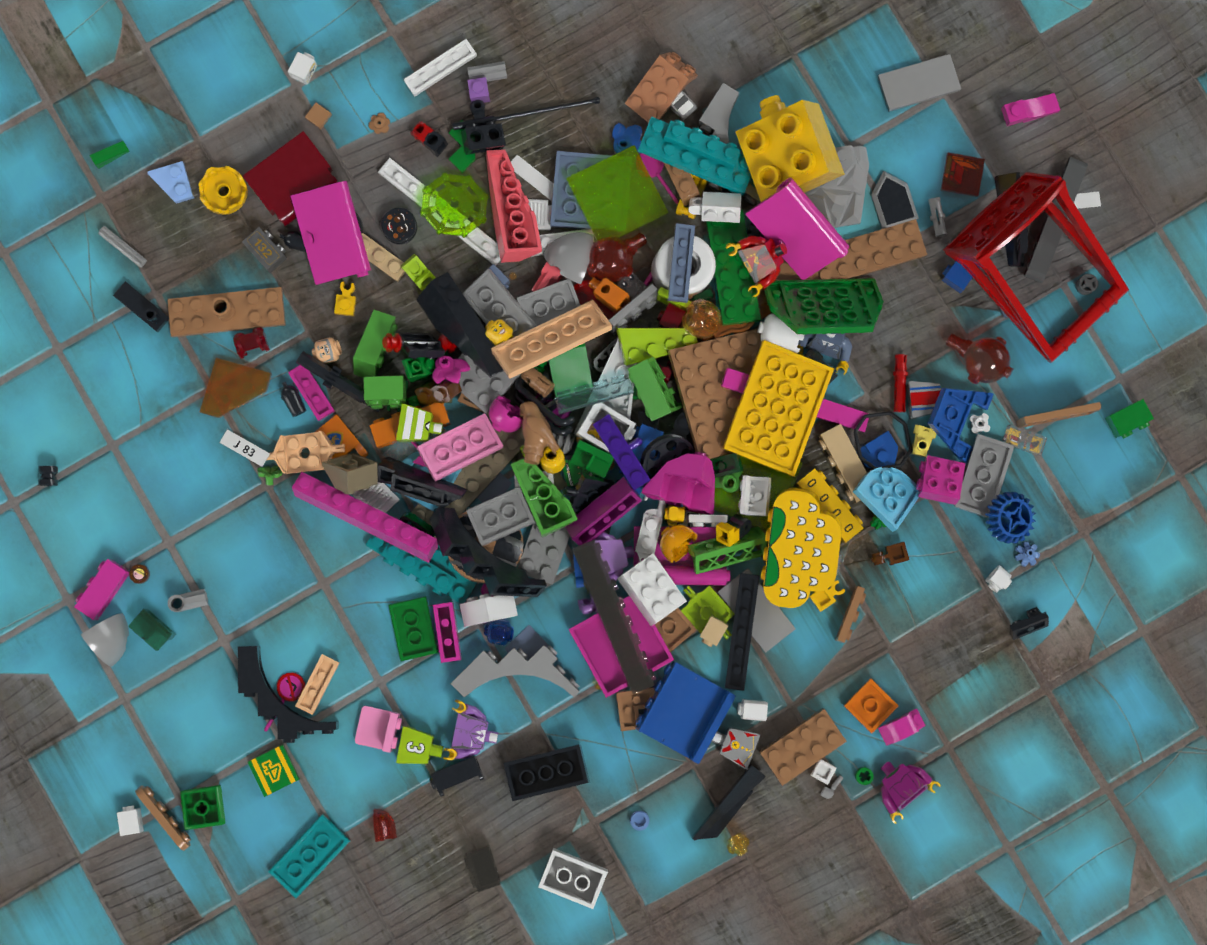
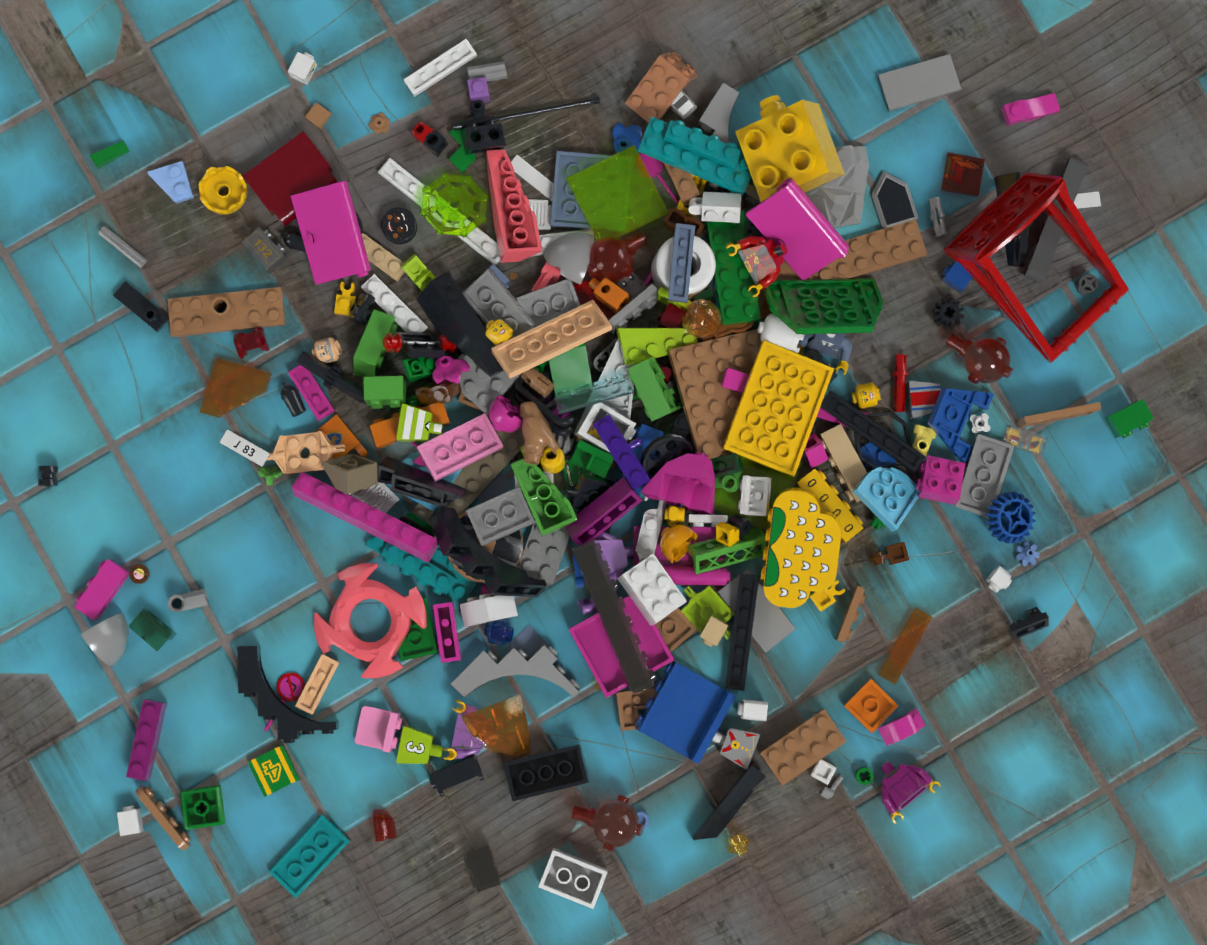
none -> magenta brick [126,699,167,781]
none -> coral piece [314,563,427,678]
none -> black plate [349,293,375,324]
none -> white plate [361,274,428,333]
none -> clear orange brick [462,694,530,756]
none -> clear red piece [571,795,644,852]
none -> reddish brown brick [663,208,704,237]
none -> dark pink brick [803,433,829,468]
none -> black tile [820,391,925,473]
none -> yellow head [852,382,881,409]
none -> clear orange tile [878,607,932,684]
none -> black gear [932,298,964,330]

